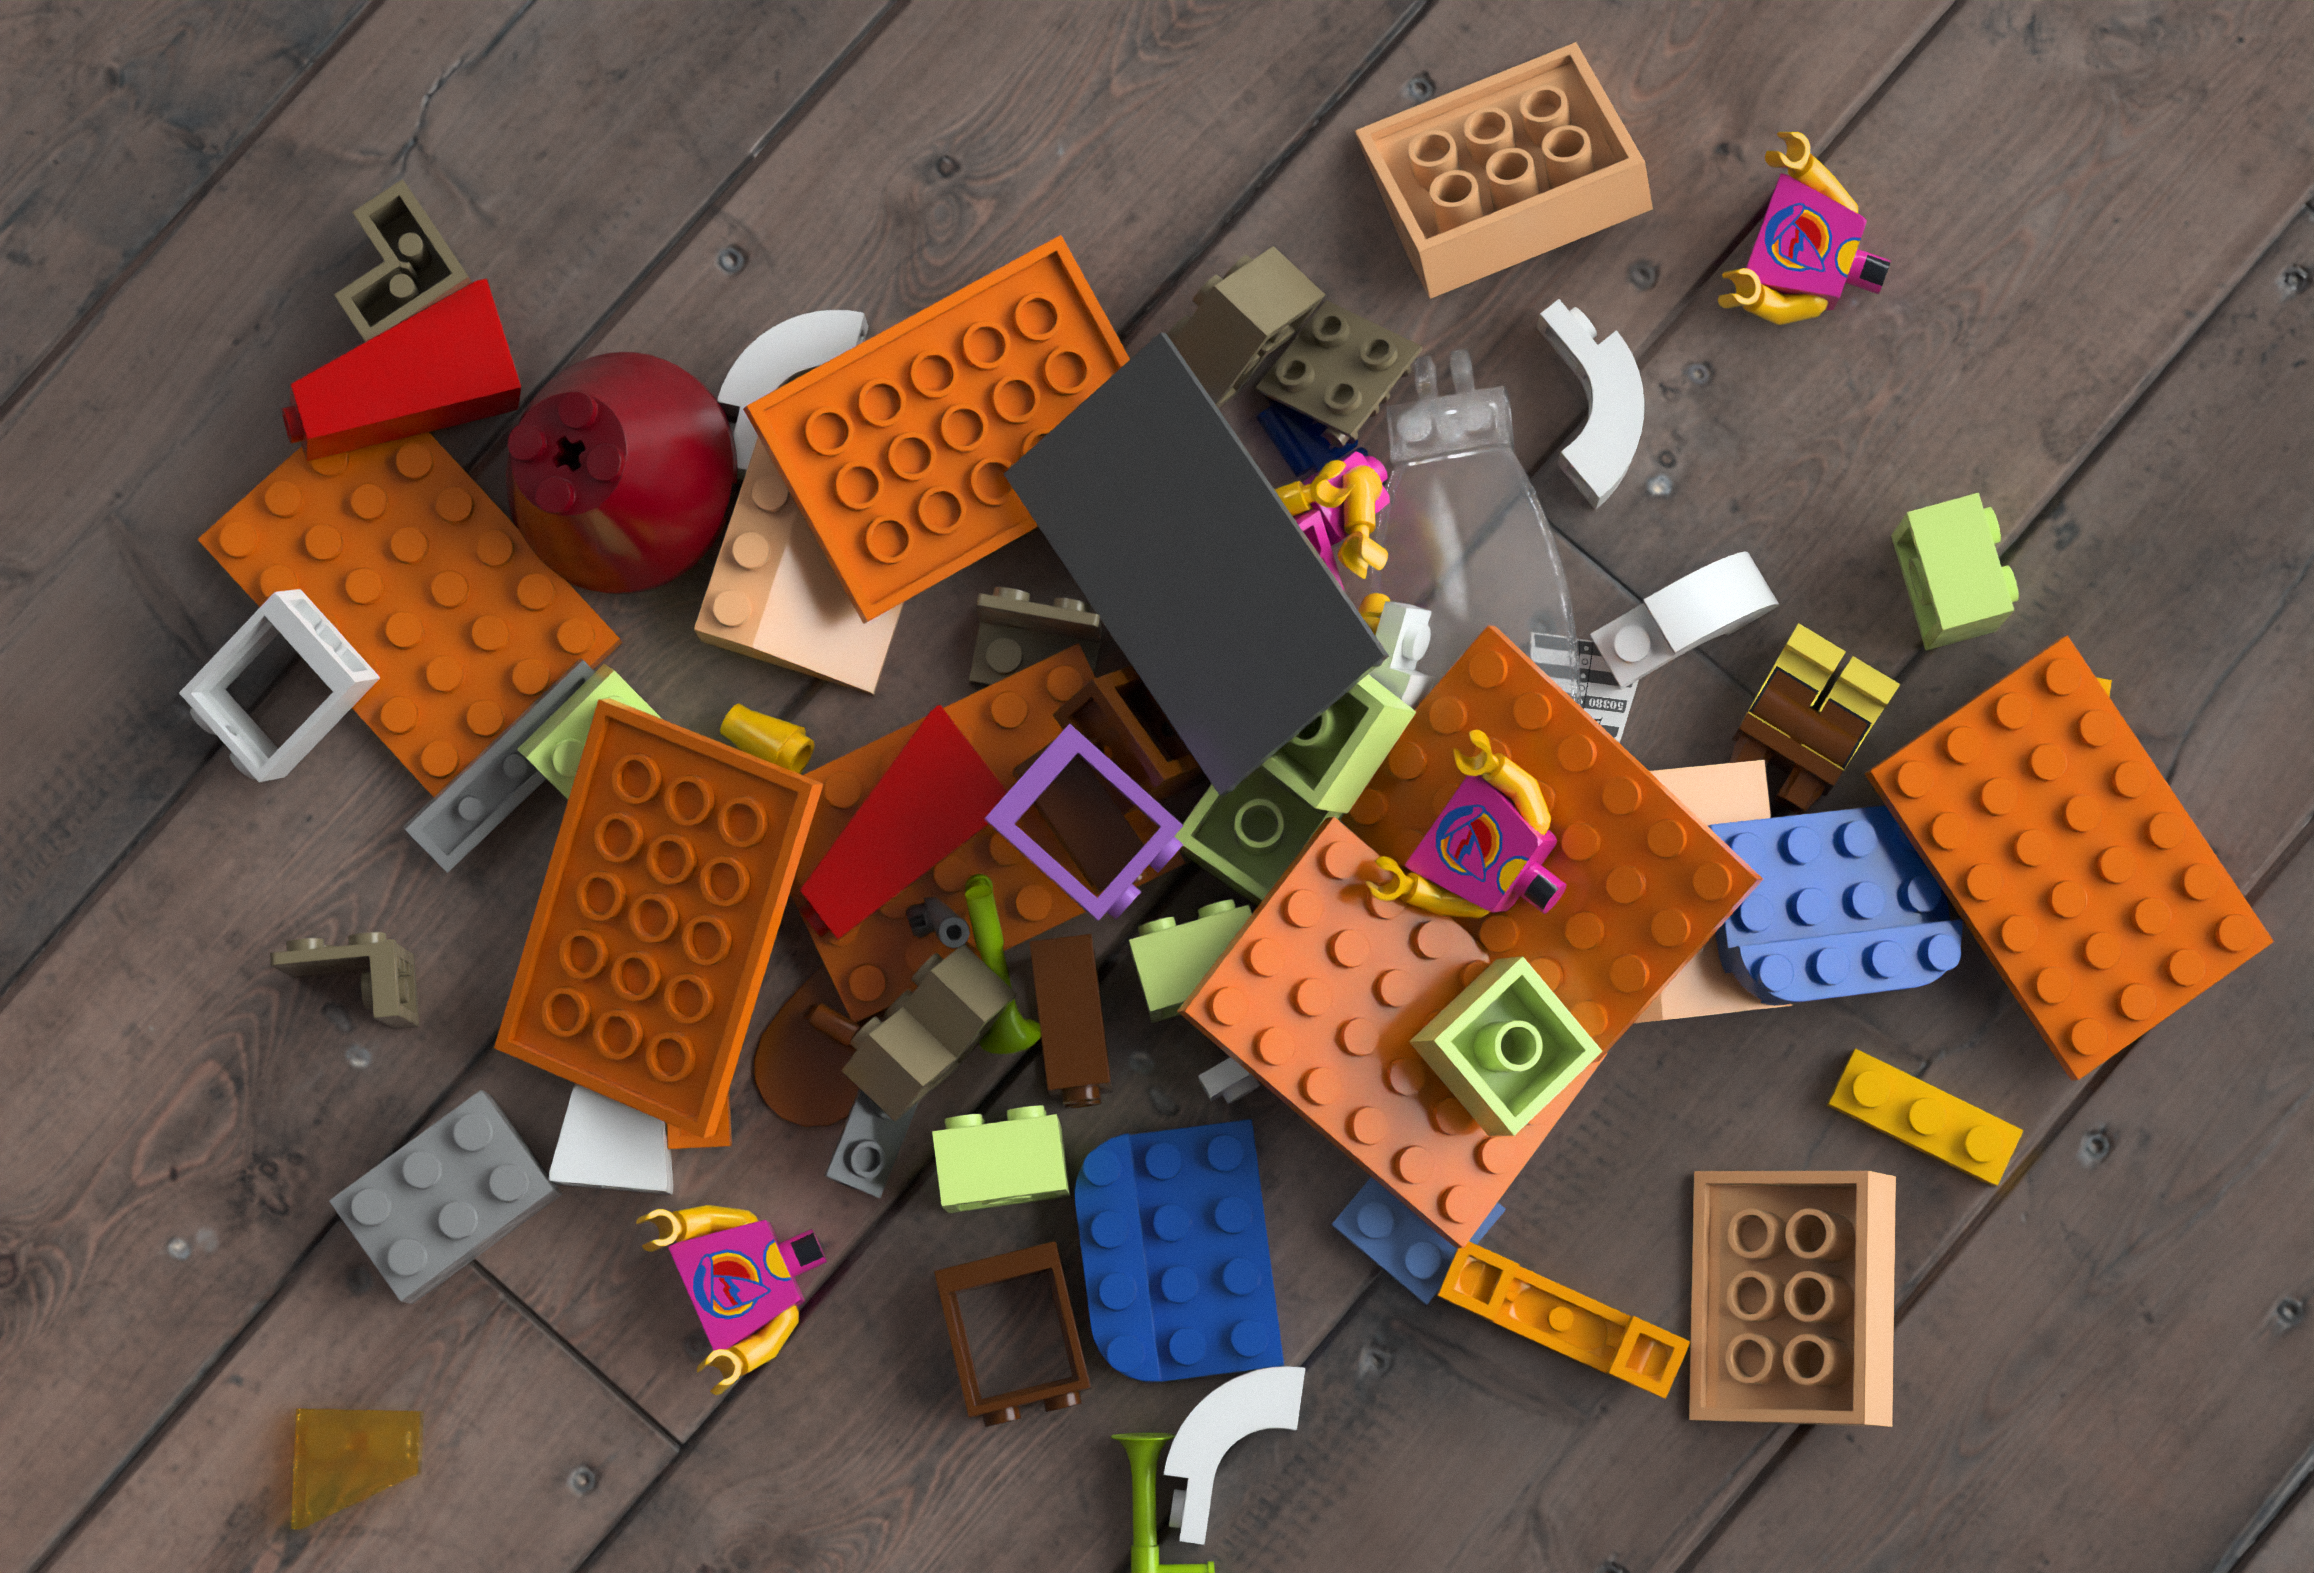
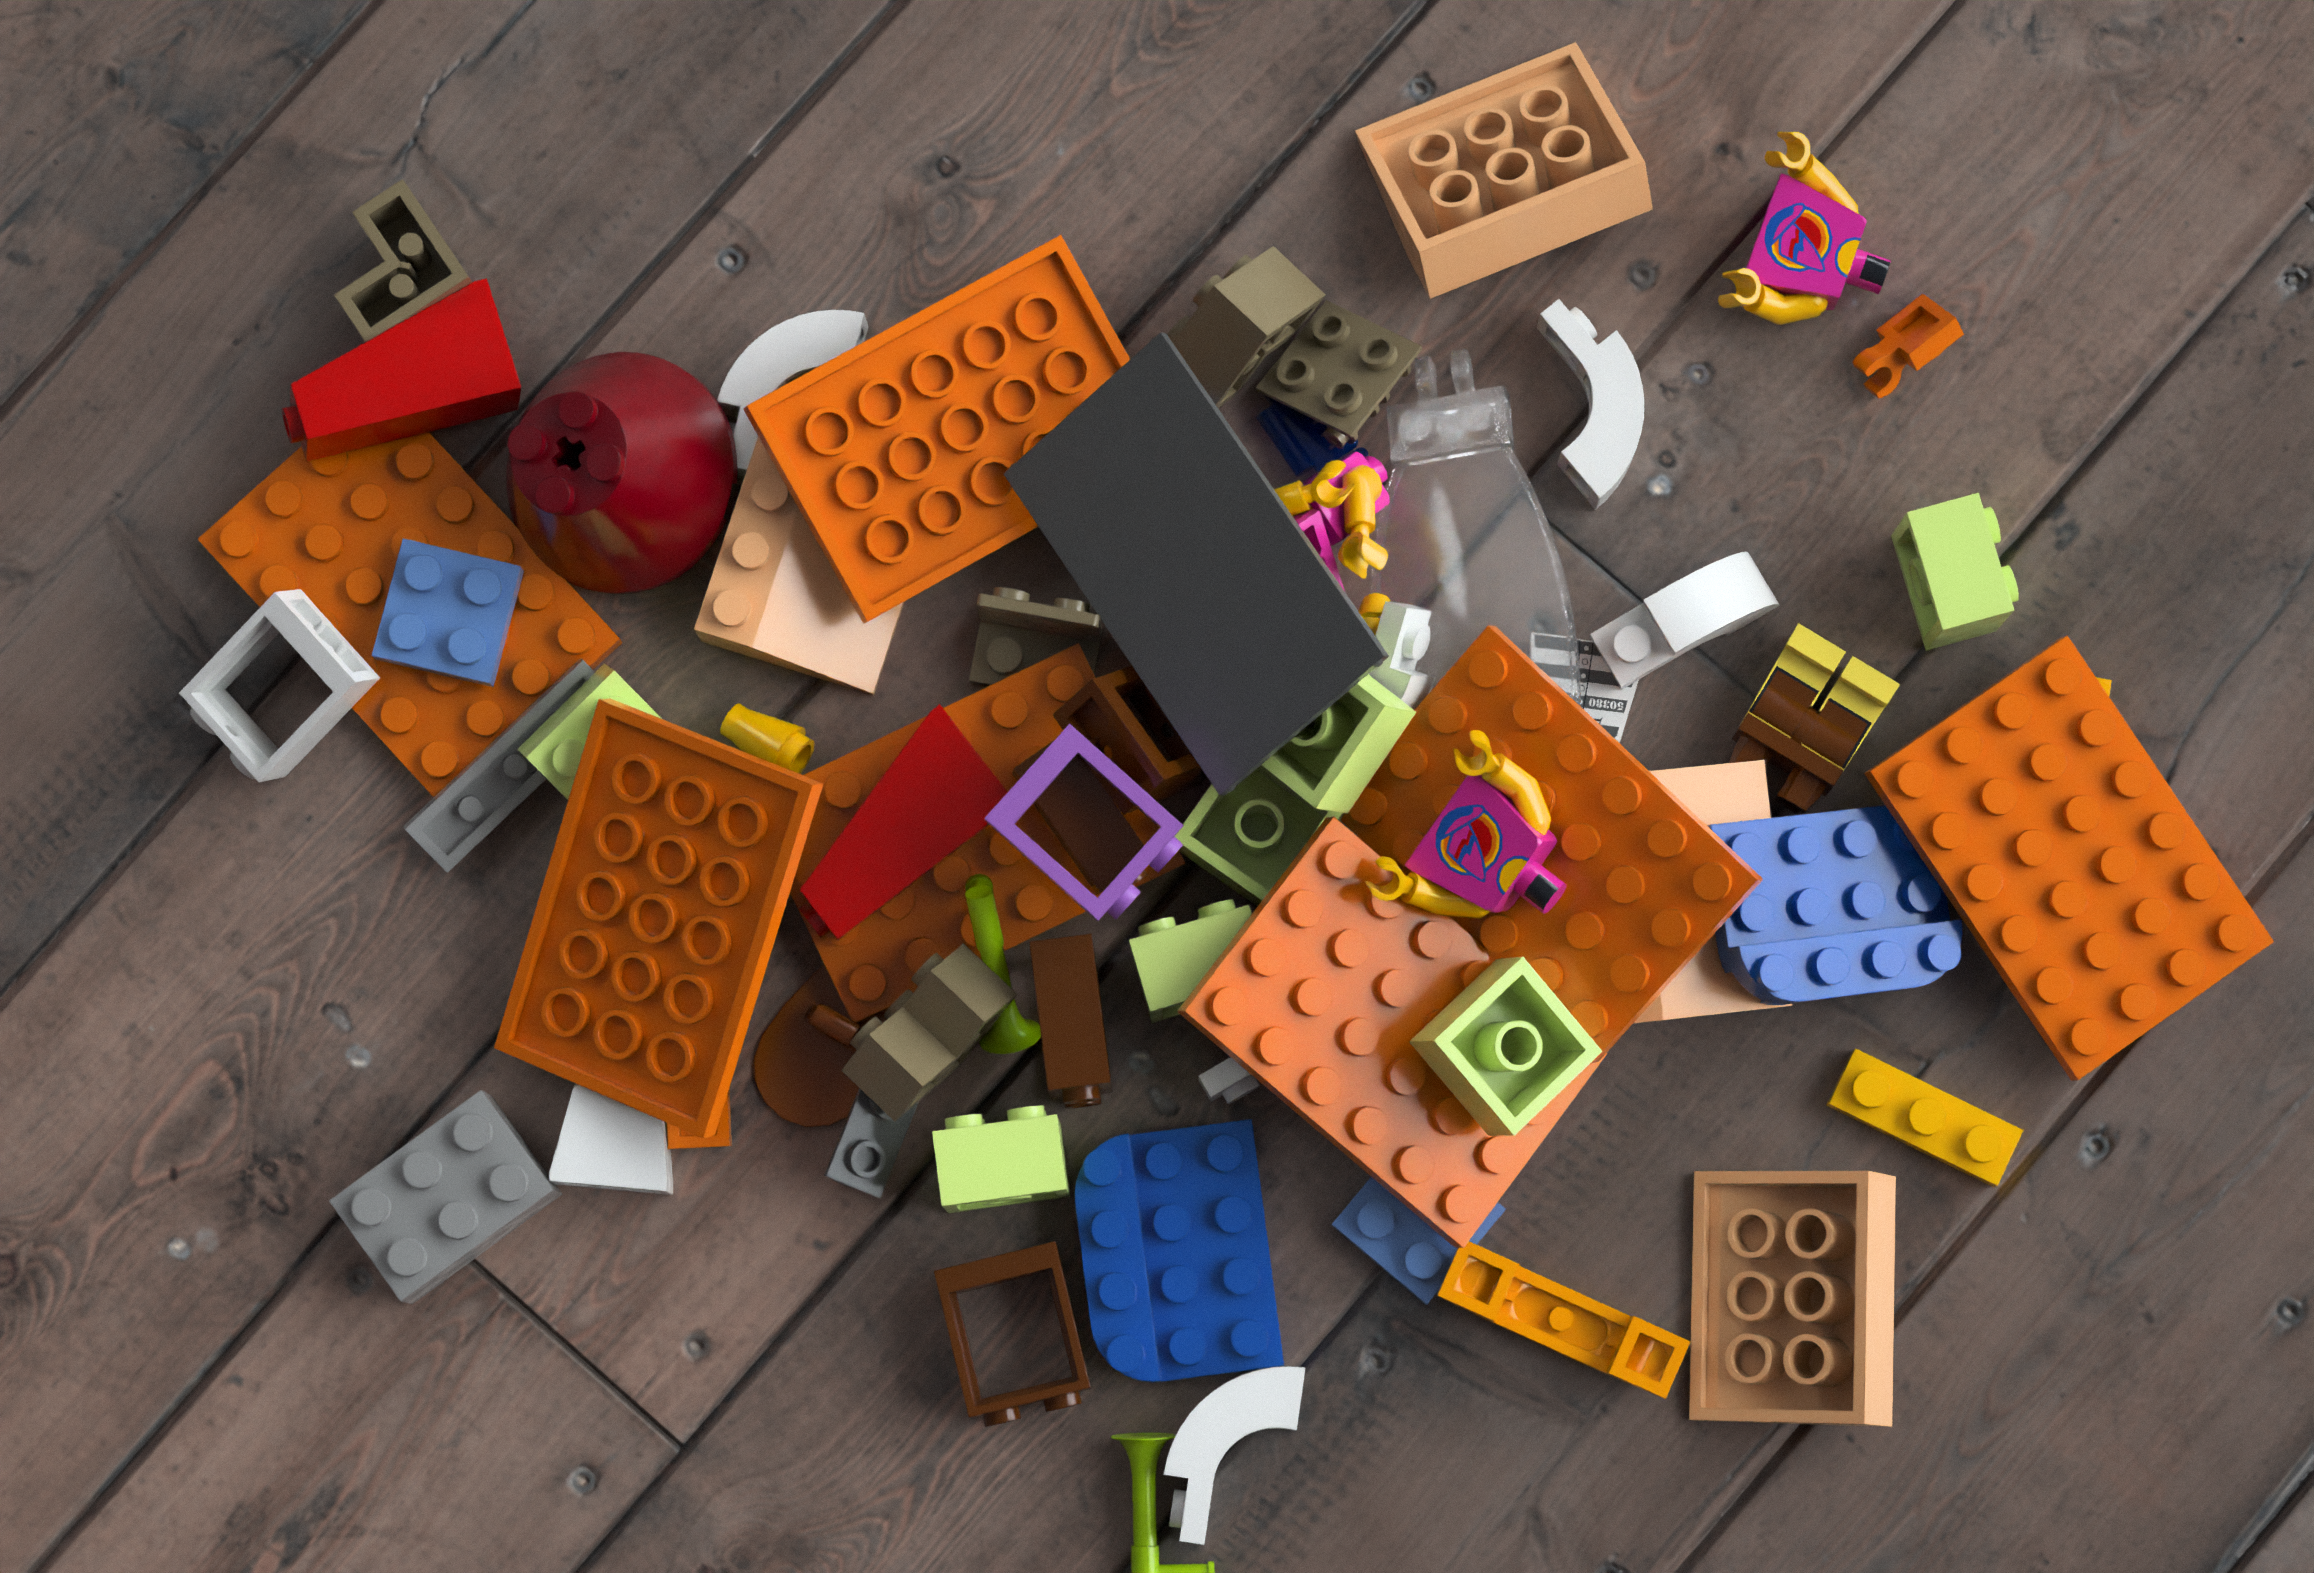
dark tan bracket [270,932,420,1029] -> none
clear yellow wing [291,1408,424,1529] -> none
torso [636,1205,827,1395] -> none
dark grey arm [906,897,970,948] -> none
none -> medium blue plate [372,538,524,687]
none -> orange plate [1852,294,1964,399]

